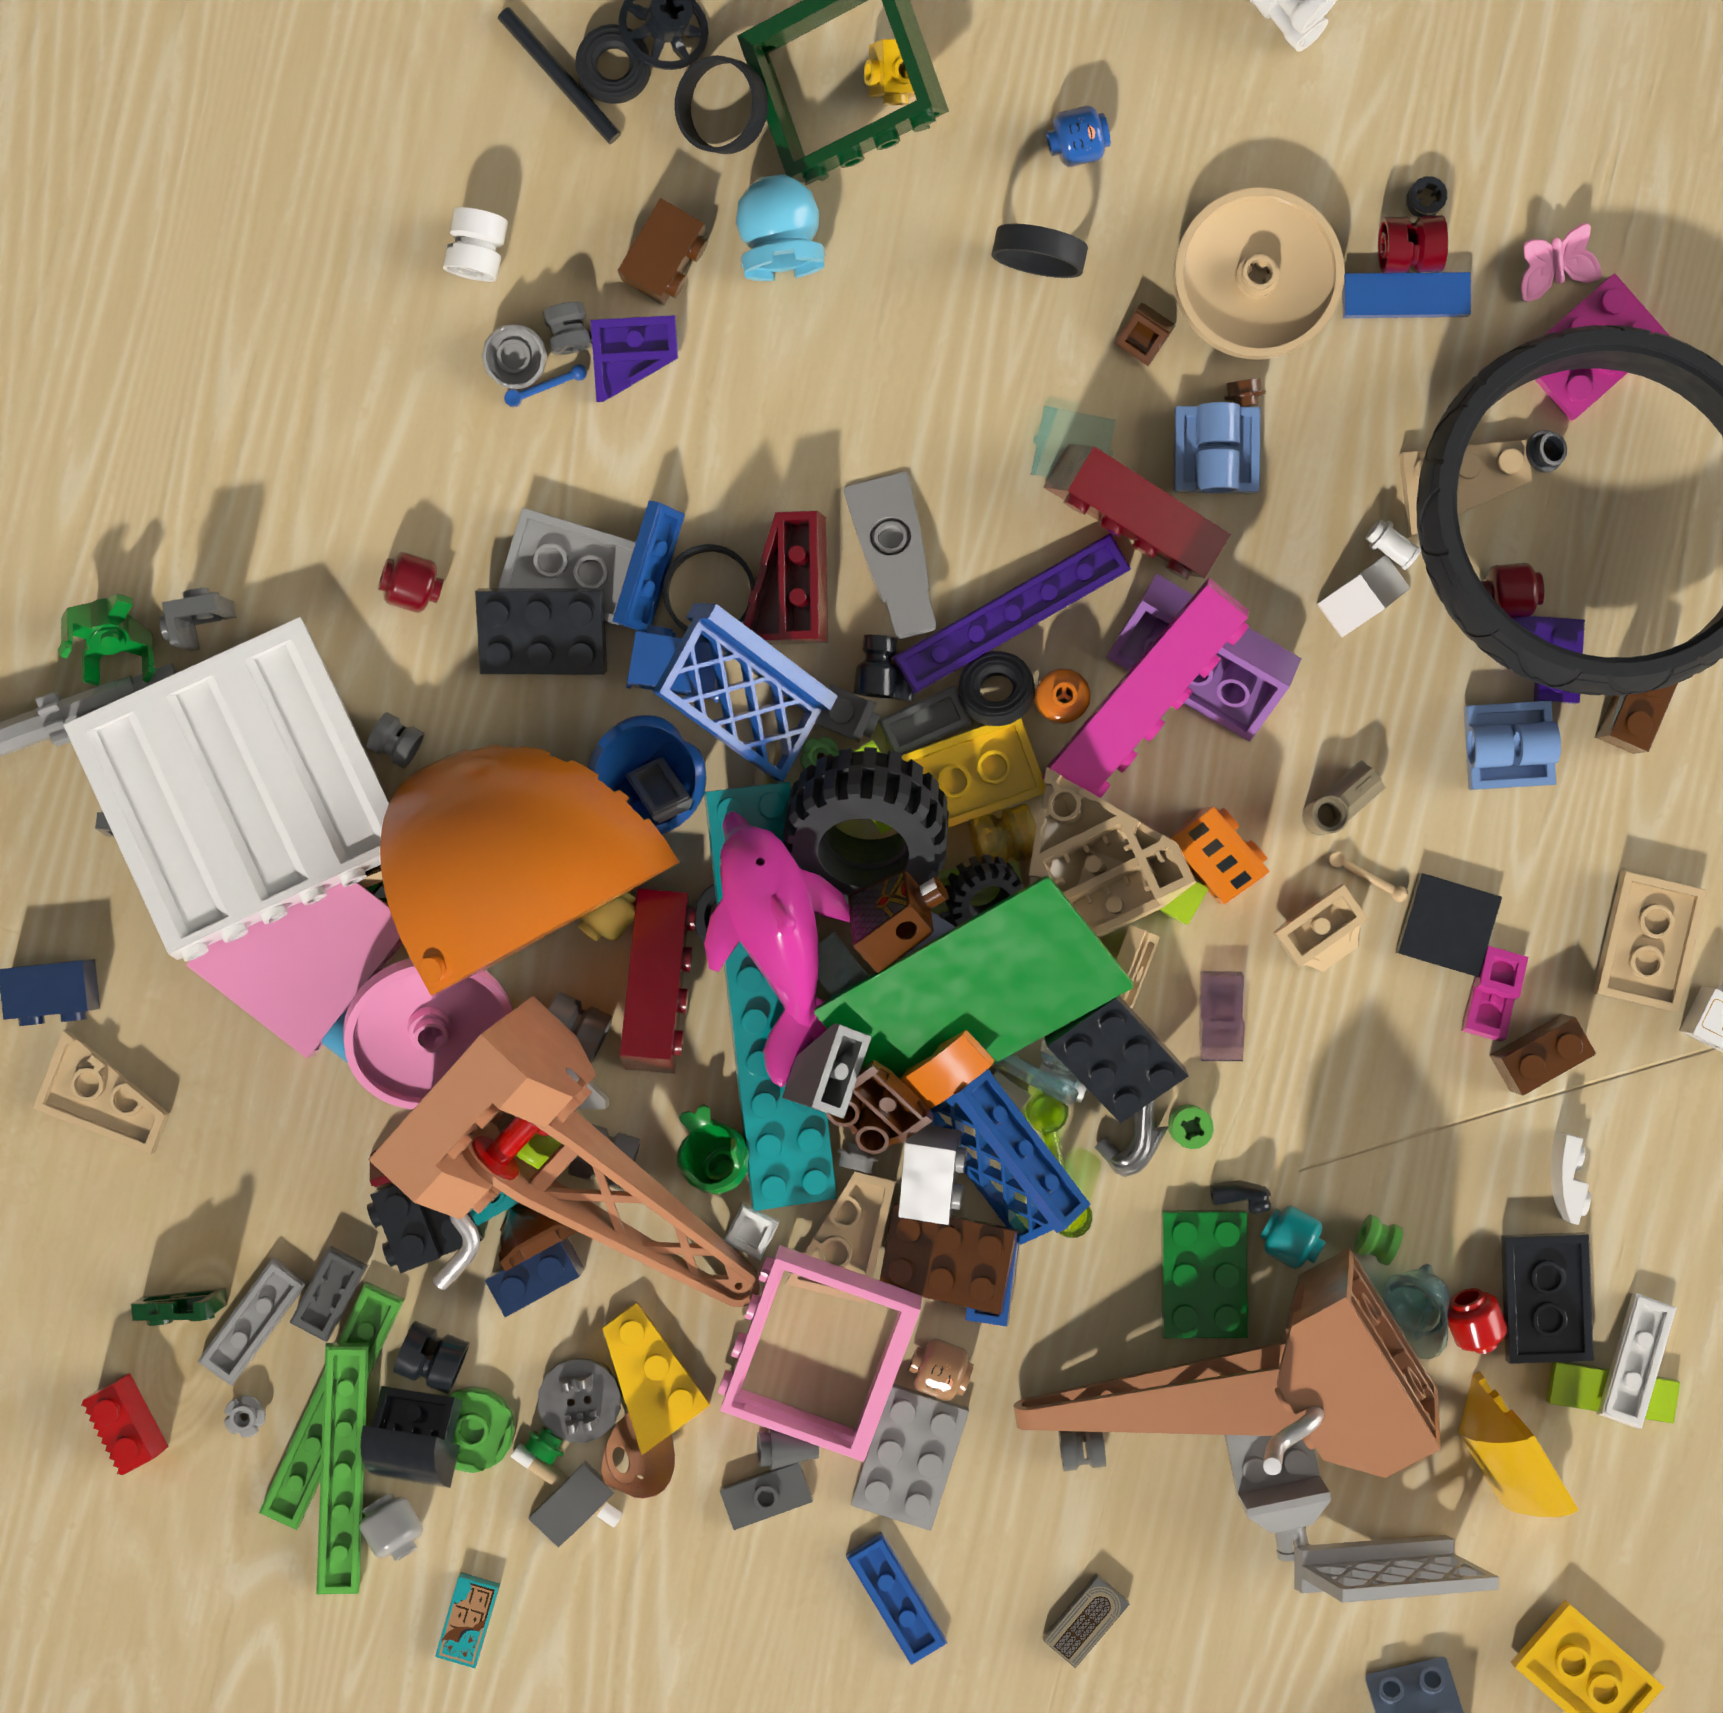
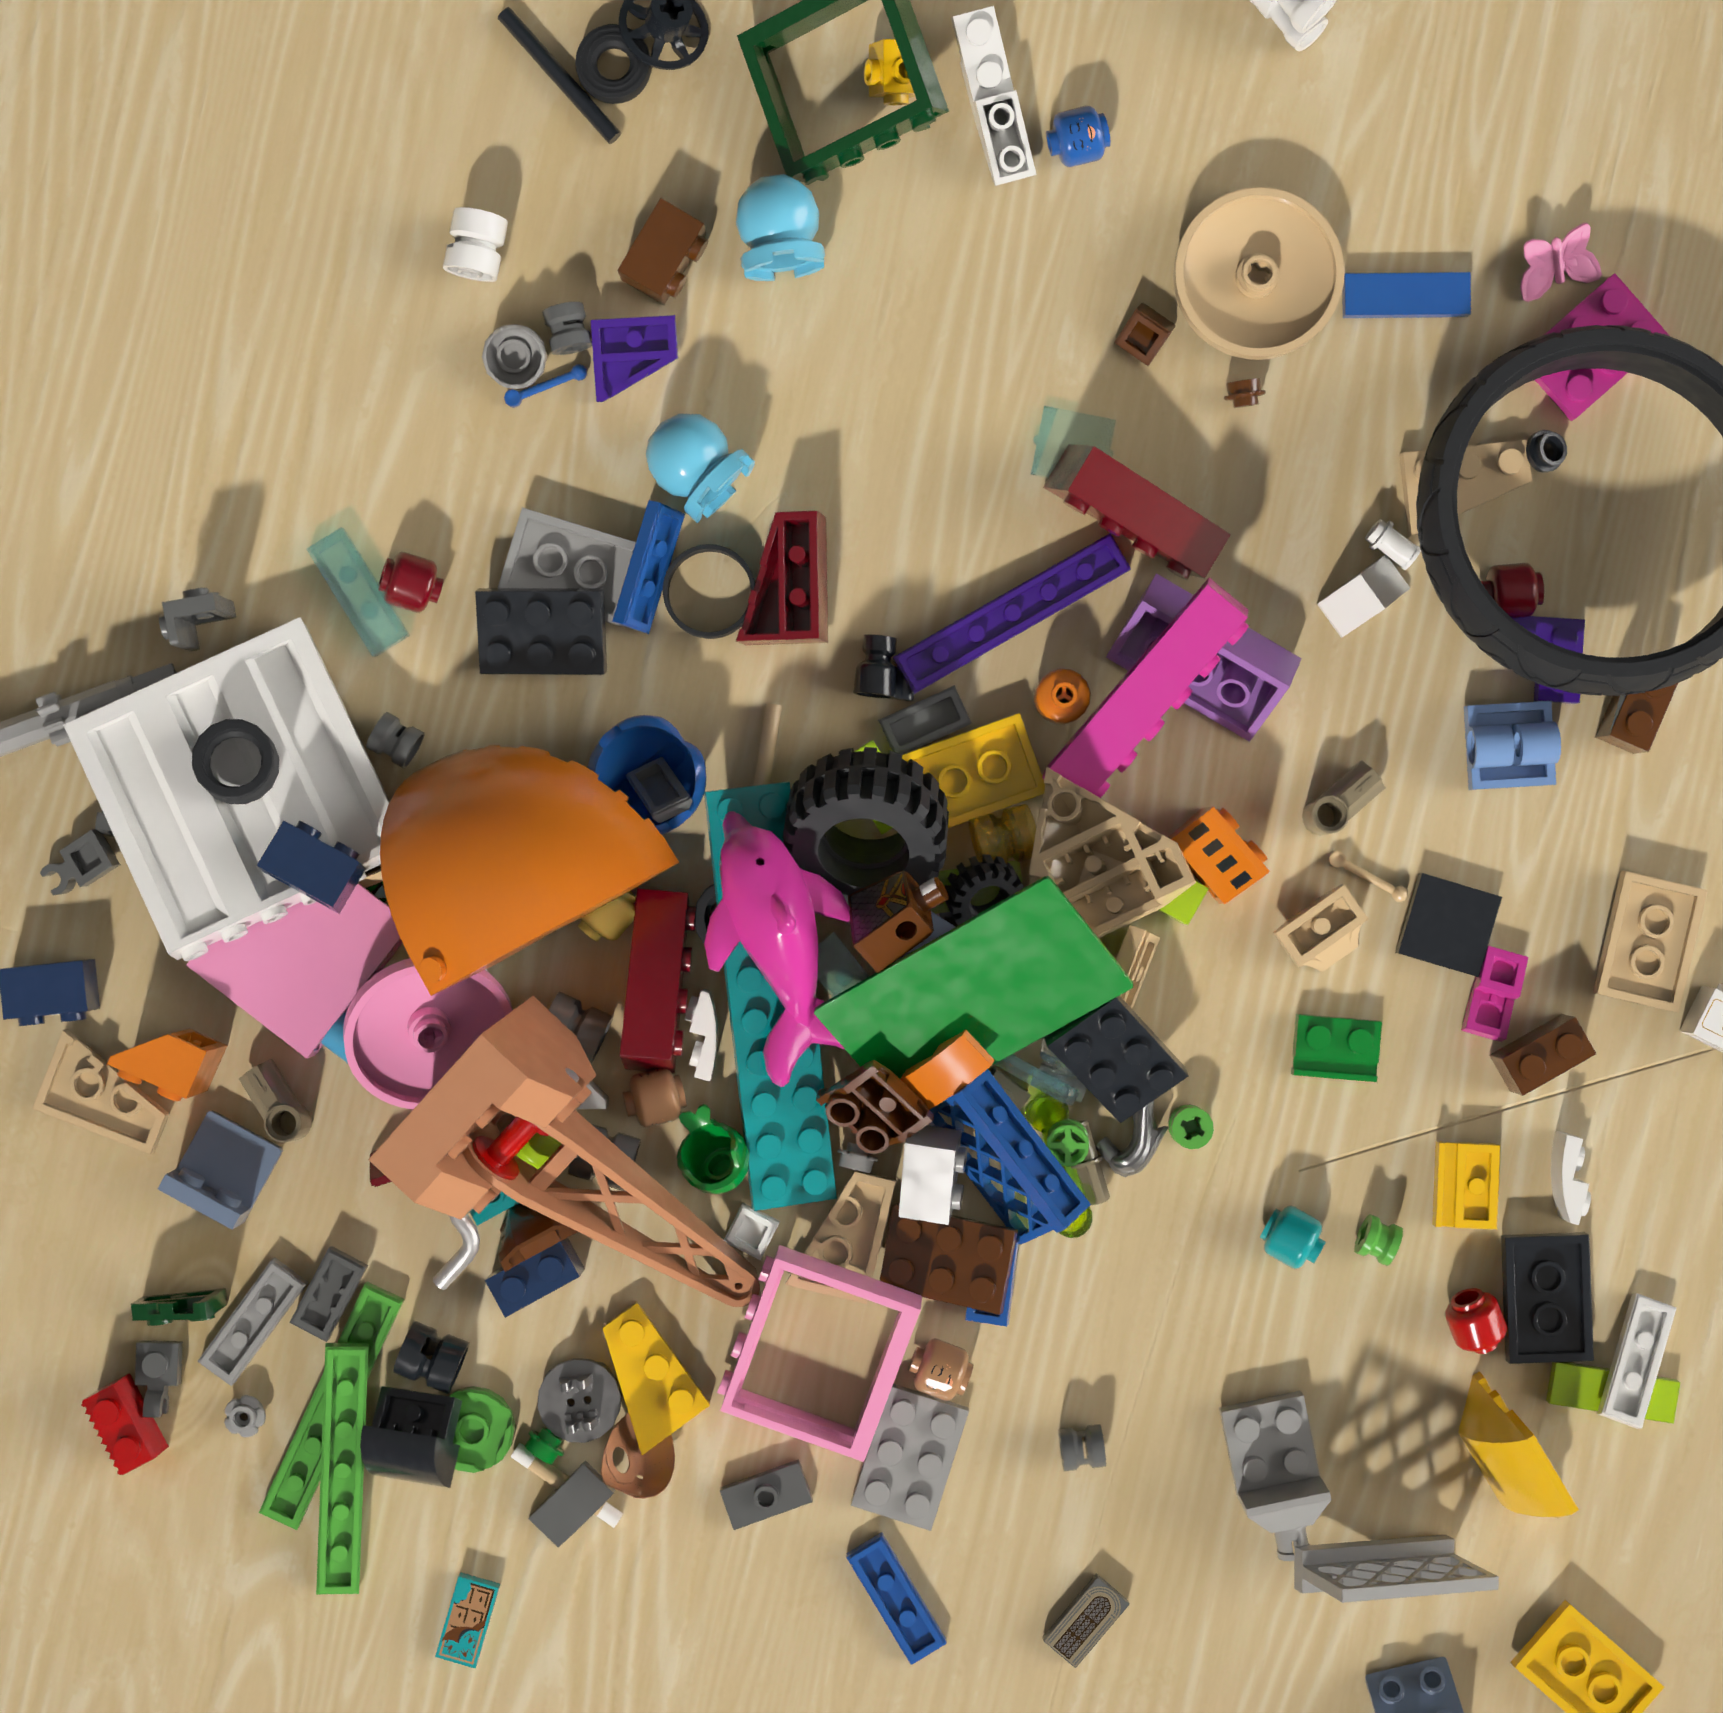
green piece [58,594,157,686] -> none
light grey head [359,1494,423,1561] -> none
black plate [367,1184,484,1274] -> none
blue brick [626,625,725,703] -> none
fence [653,603,837,782] -> none
black tyre [674,55,768,154] -> none
dark grey cone [757,1428,819,1470] -> none
dark grey slope [782,1023,871,1119] -> none
bright green plate [800,737,839,769] -> none
dark grey bracket [815,684,881,743] -> none
light grey piece [844,472,936,639] -> none
black tyre [958,651,1035,726] -> none
black tyre [991,224,1088,278] -> none
nougat piece [1013,1247,1441,1478] -> none
green plate [1161,1210,1248,1338] -> none
medium blue plate [1173,402,1260,494] -> none
slope [1199,971,1245,1061] -> none
black arm [1210,1180,1271,1214] -> none
dark red wheel [1378,215,1448,273] -> none
clear light blue piece [1383,1264,1451,1359] -> none
black bush [1406,176,1447,217] -> none
none -> dark grey plate [40,829,121,895]
none -> orange slope [107,1028,228,1101]
none -> dark grey plate [135,1341,183,1417]
none -> sand blue bracket [158,1110,283,1230]
none -> black tyre [192,719,279,804]
none -> dark tan piece [239,1059,312,1142]
none -> dark blue brick [256,820,366,914]
none -> clear light blue tile [306,527,410,657]
none -> medium nougat head [622,1069,687,1127]
none -> medium azure tile [646,414,755,523]
none -> white slope [685,989,718,1082]
none -> white slope [951,6,1036,186]
none -> bright green wheel [1047,1118,1089,1167]
none -> dark tan axle [1071,1120,1110,1205]
none -> green plate [1291,1014,1382,1082]
none -> yellow plate [1432,1141,1500,1229]

